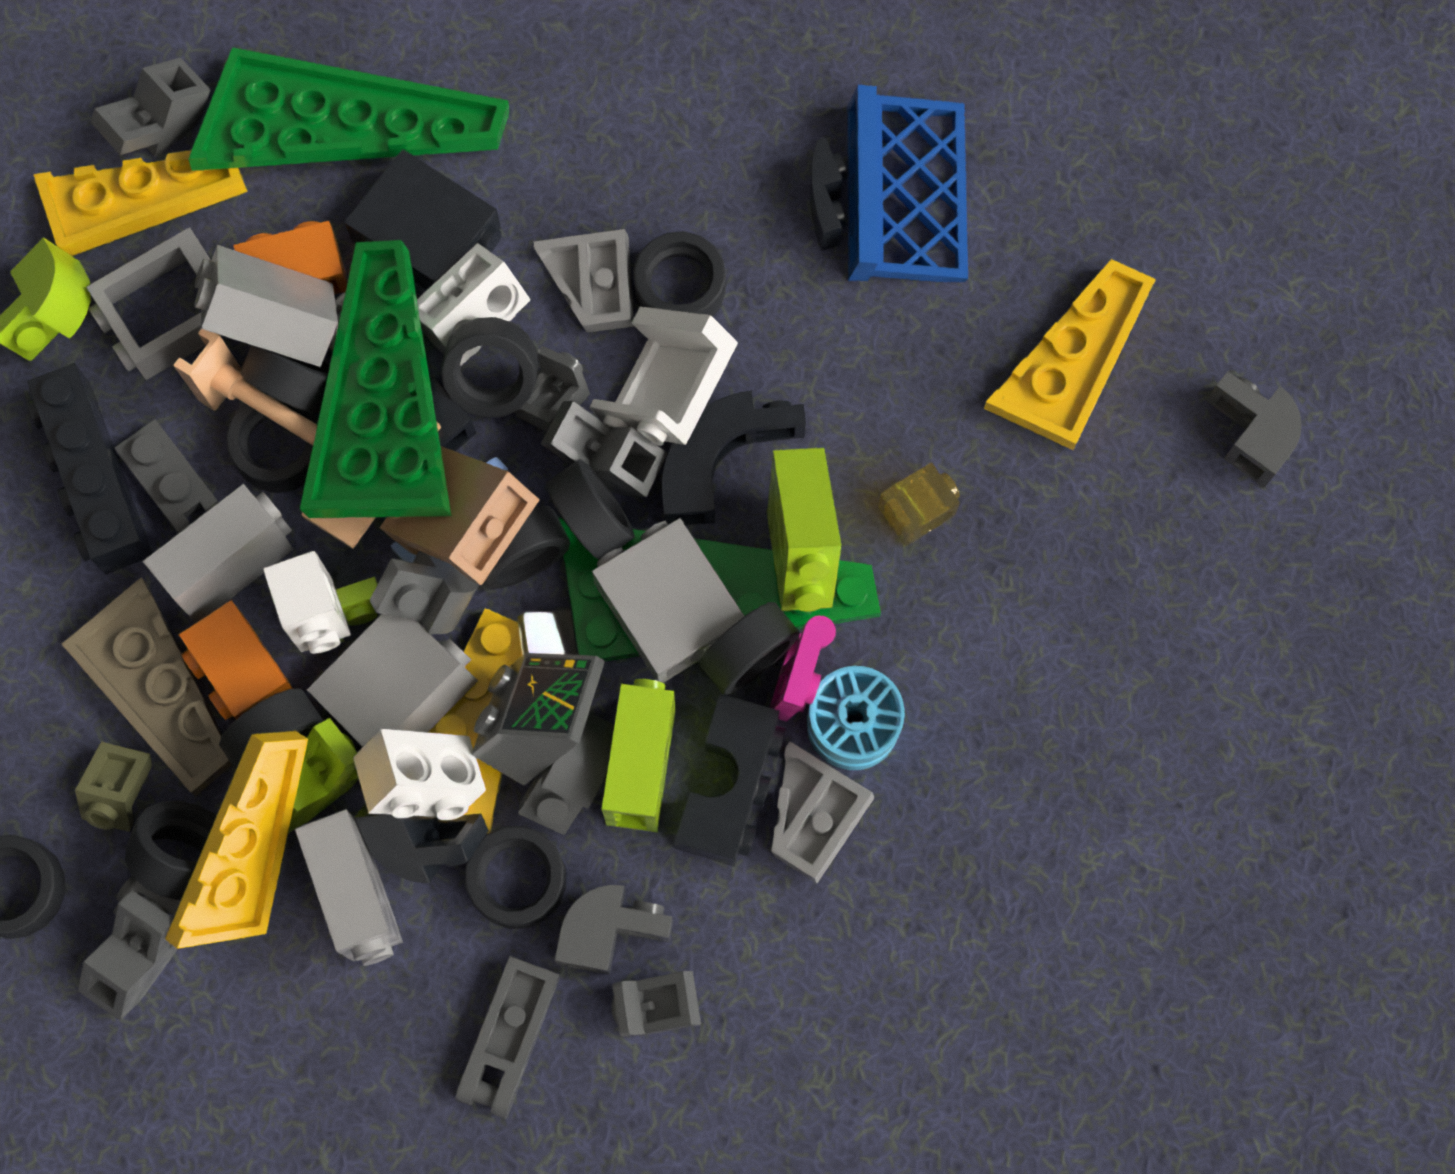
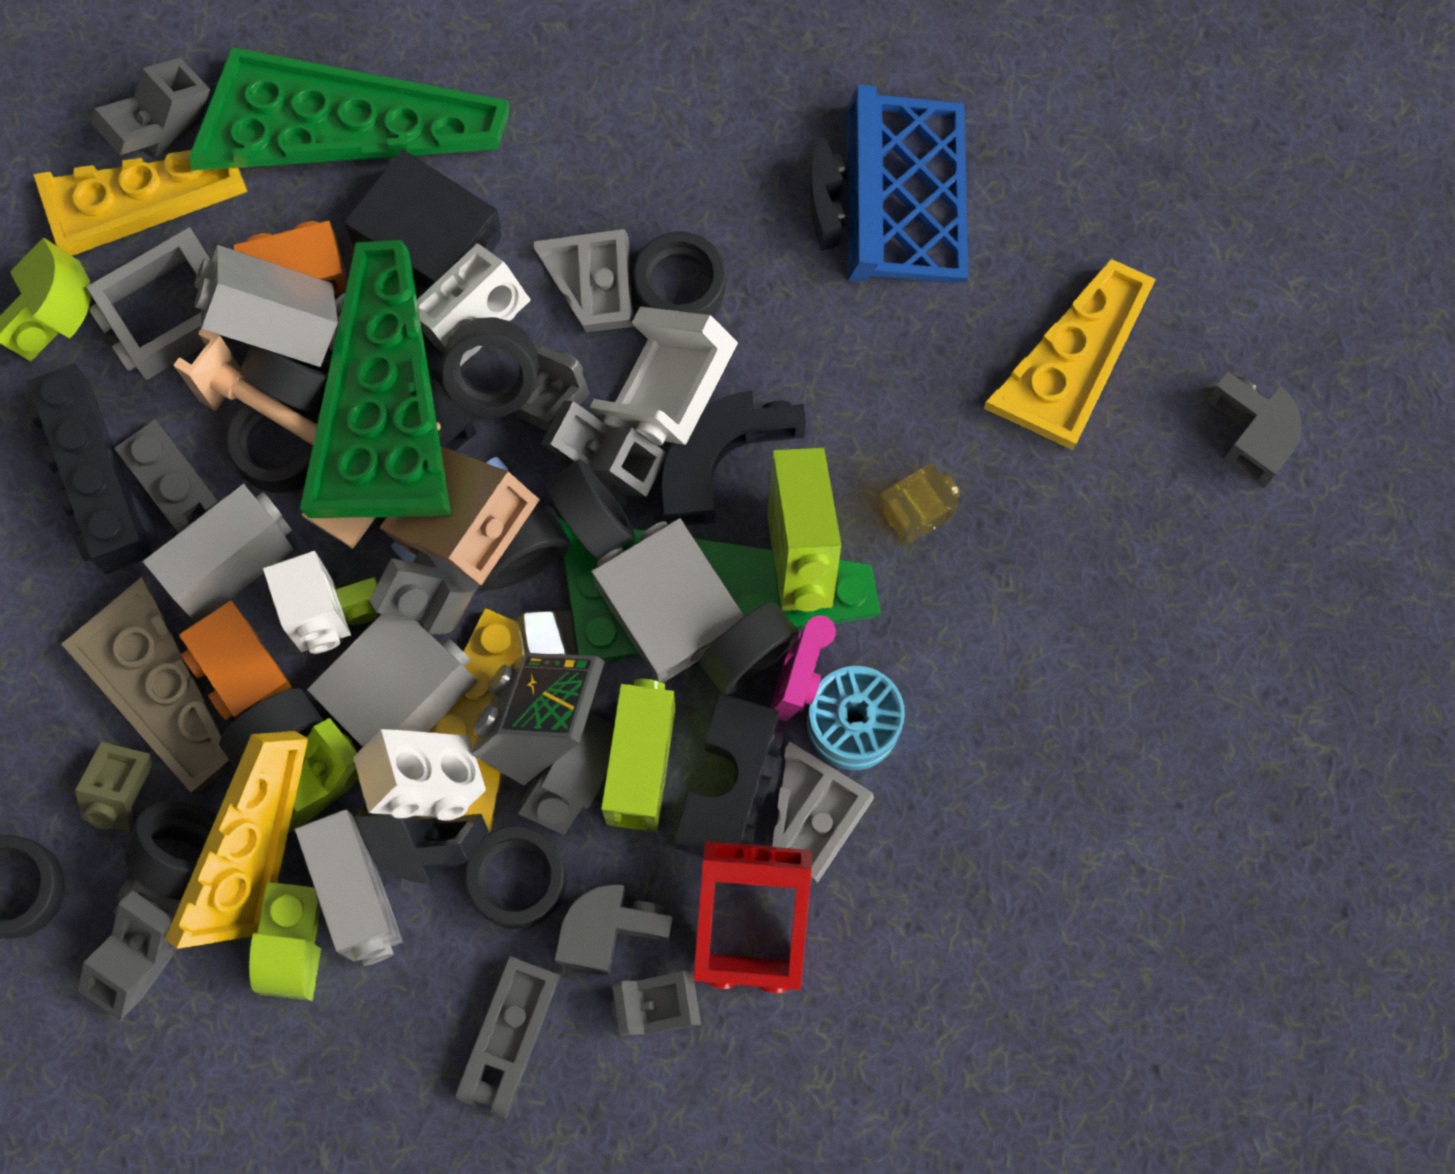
none -> lime brick [249,882,321,1001]
none -> red window [694,841,812,993]

